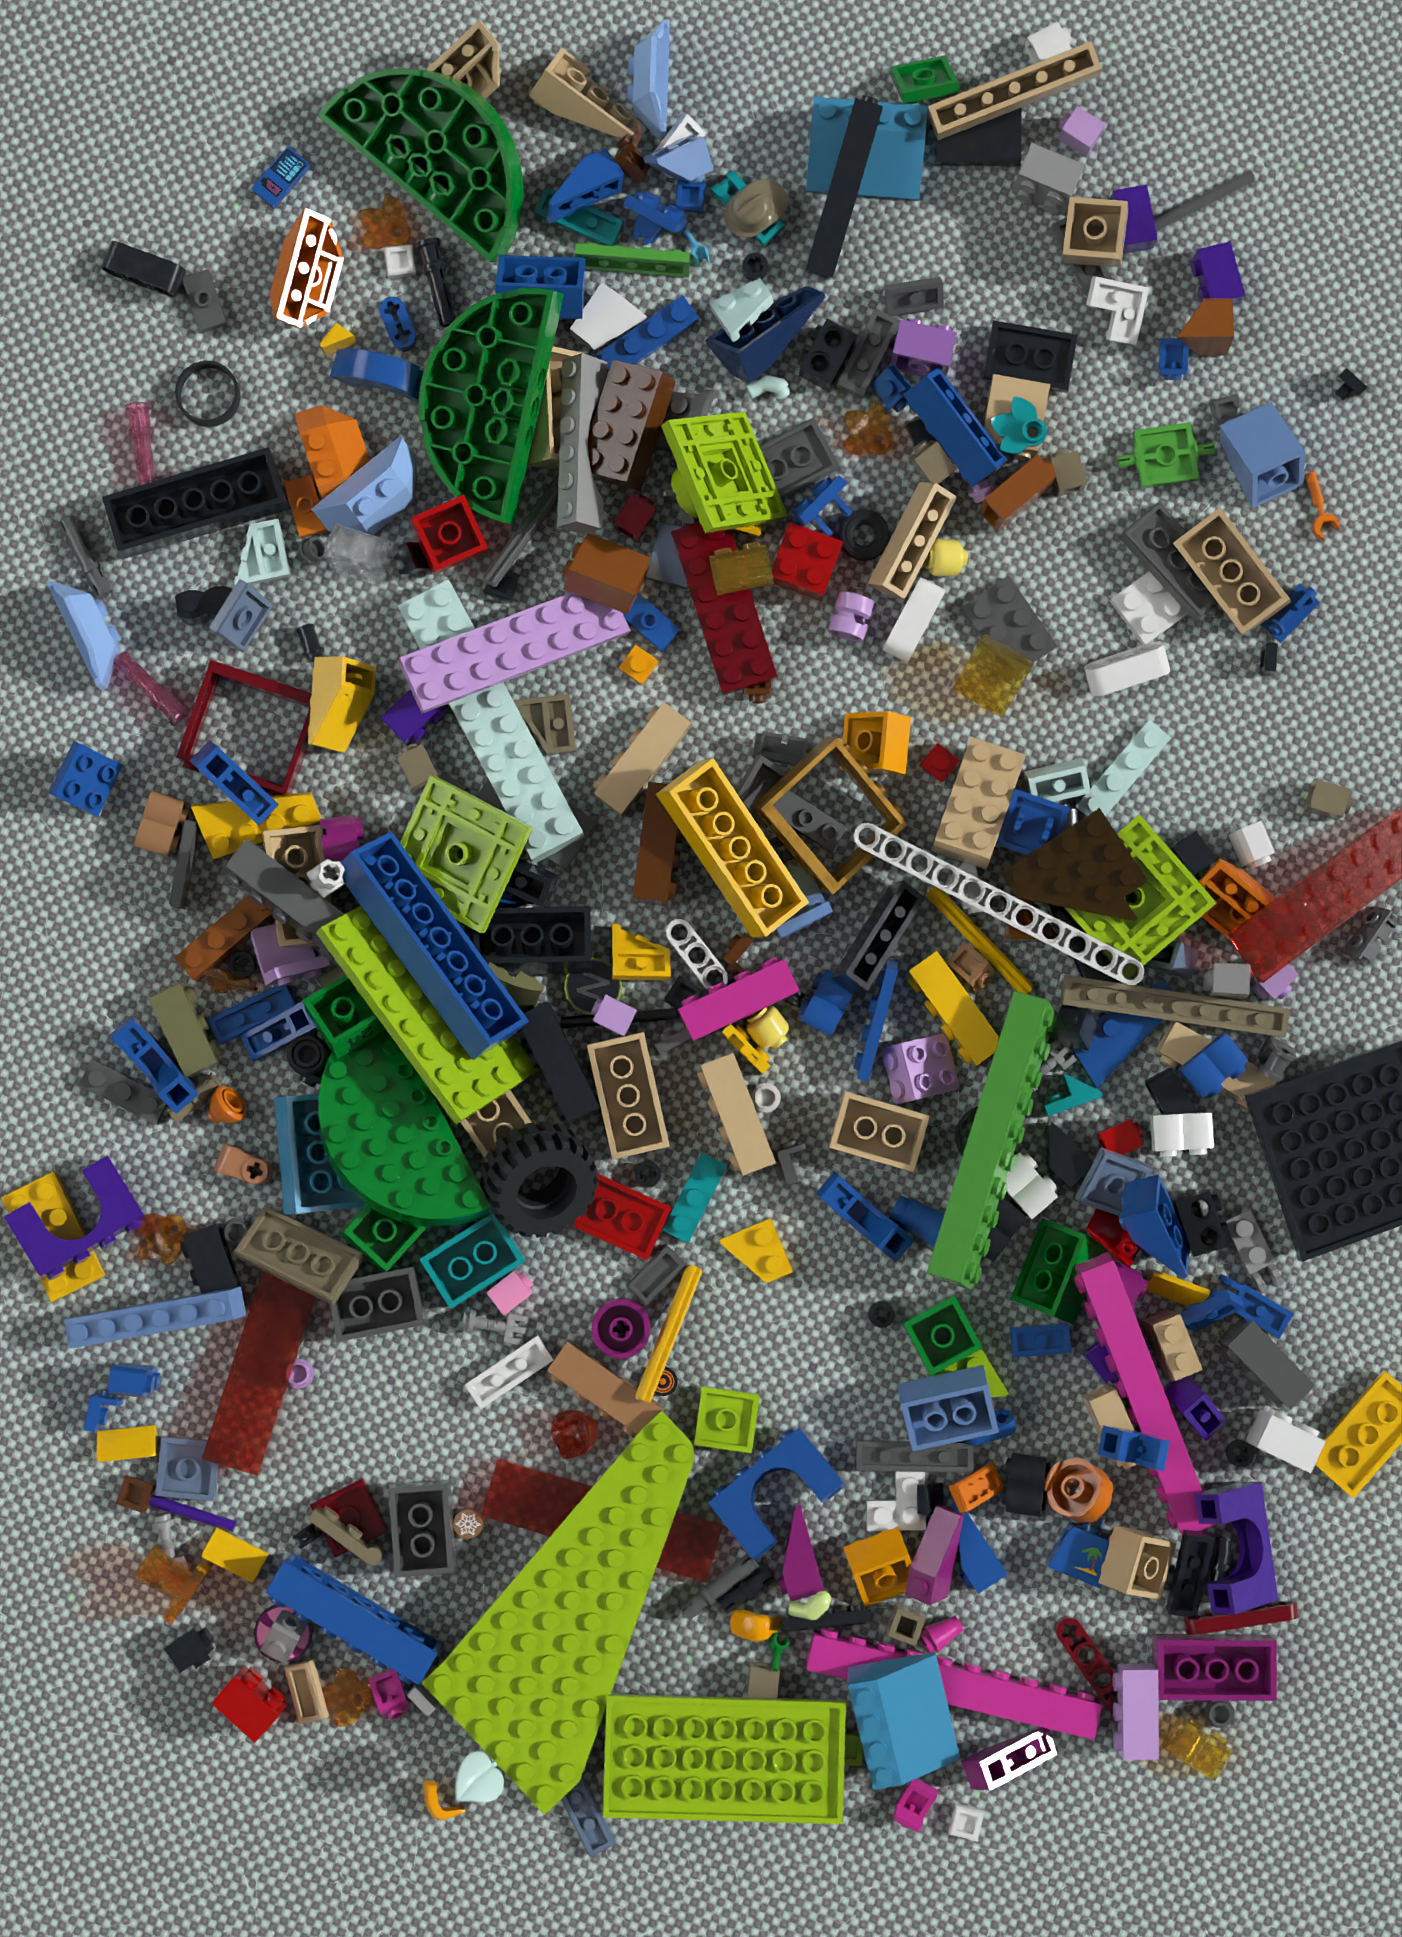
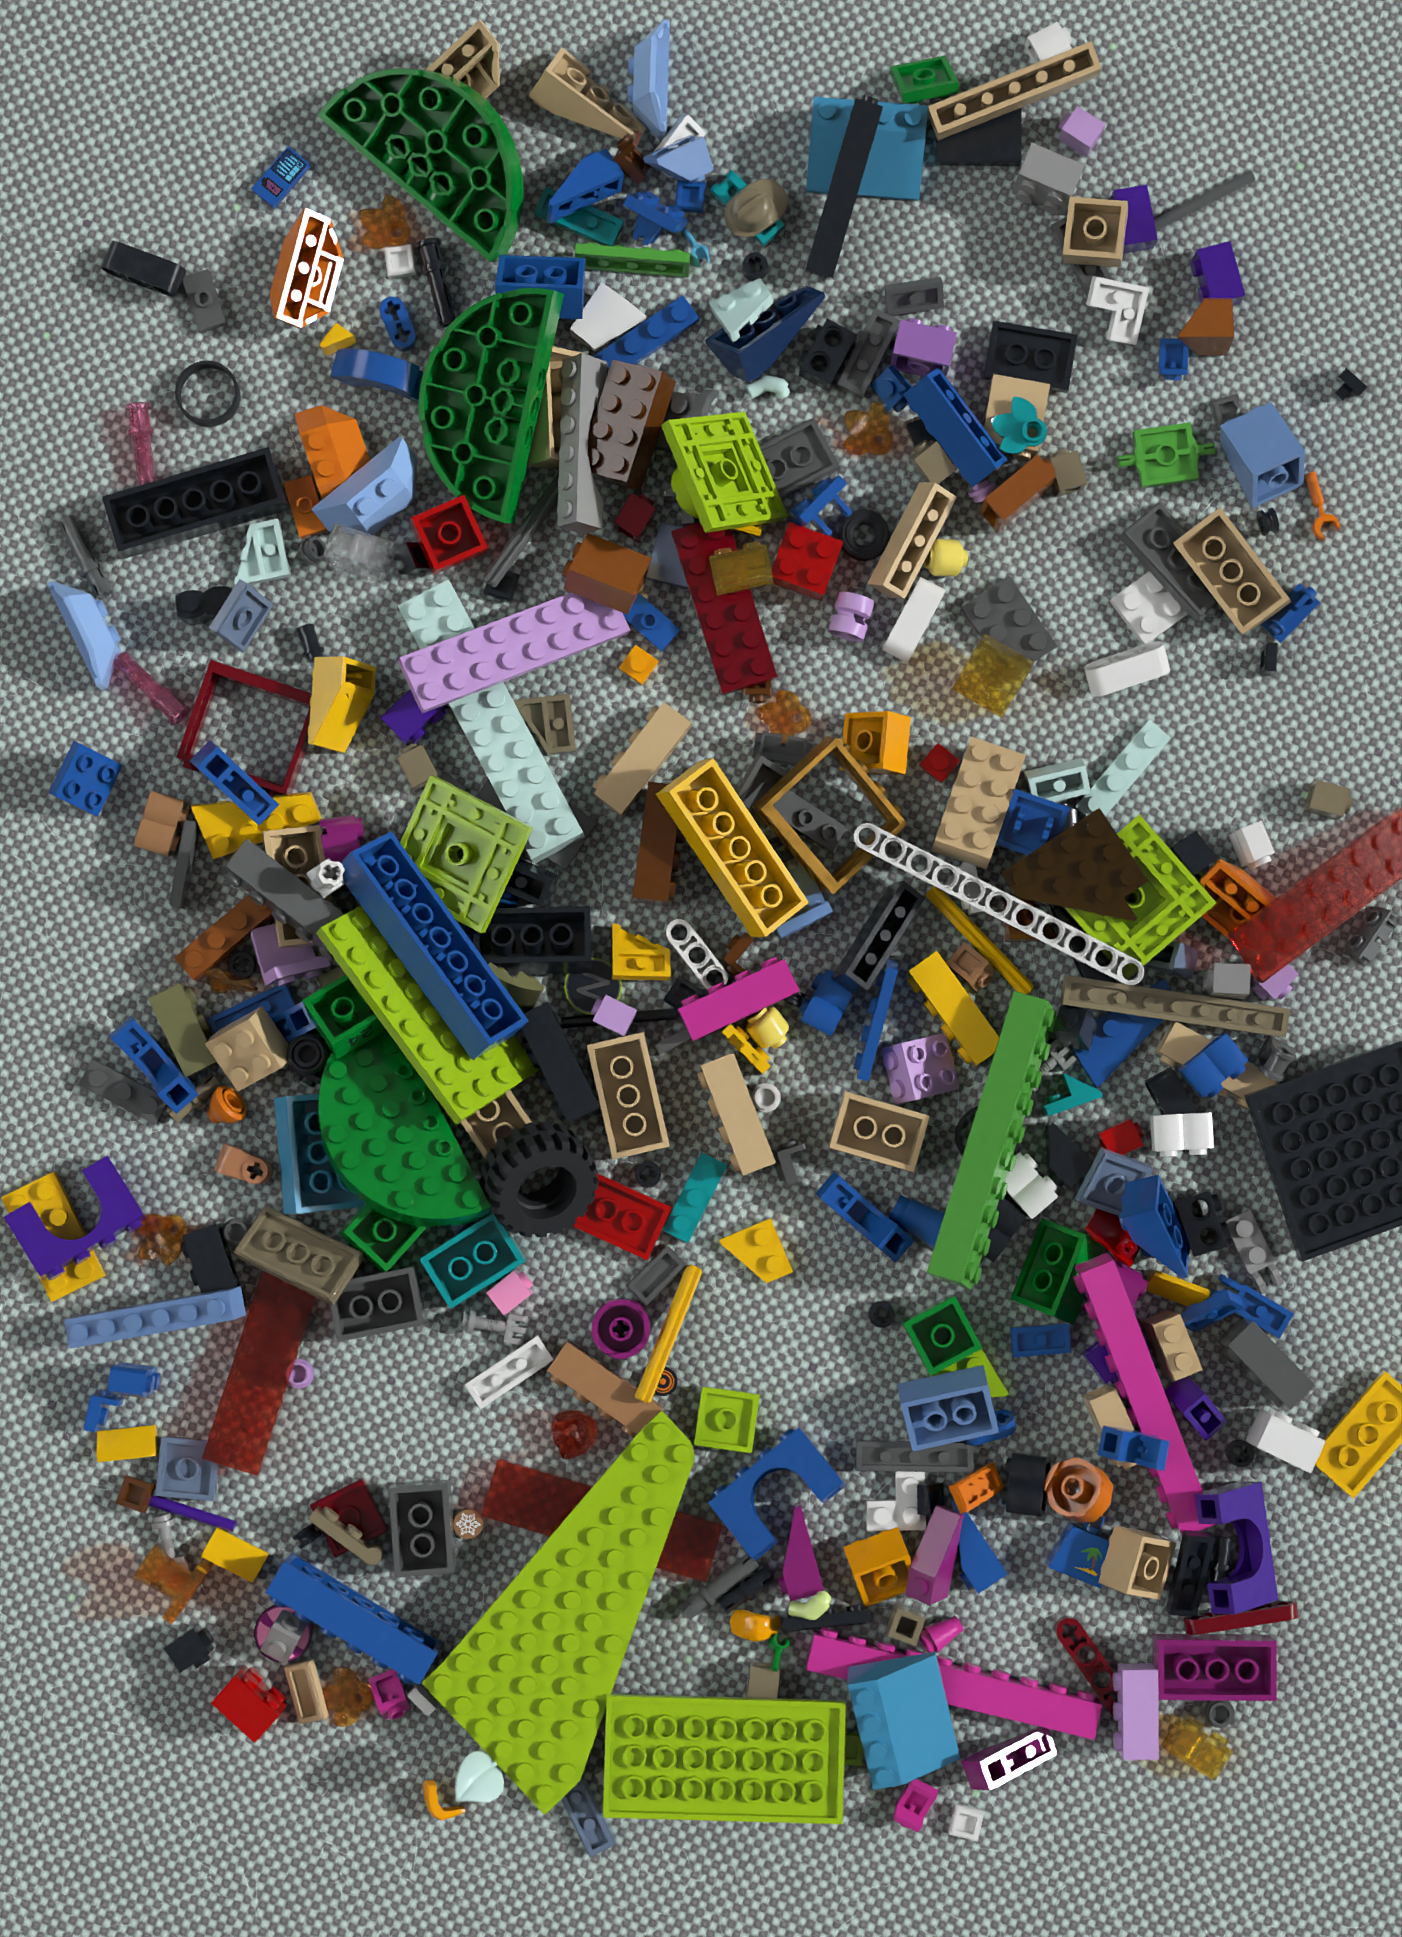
none -> tan brick [205,1006,289,1092]
none -> clear orange plate [756,690,812,744]
none -> black bush [1257,507,1279,536]

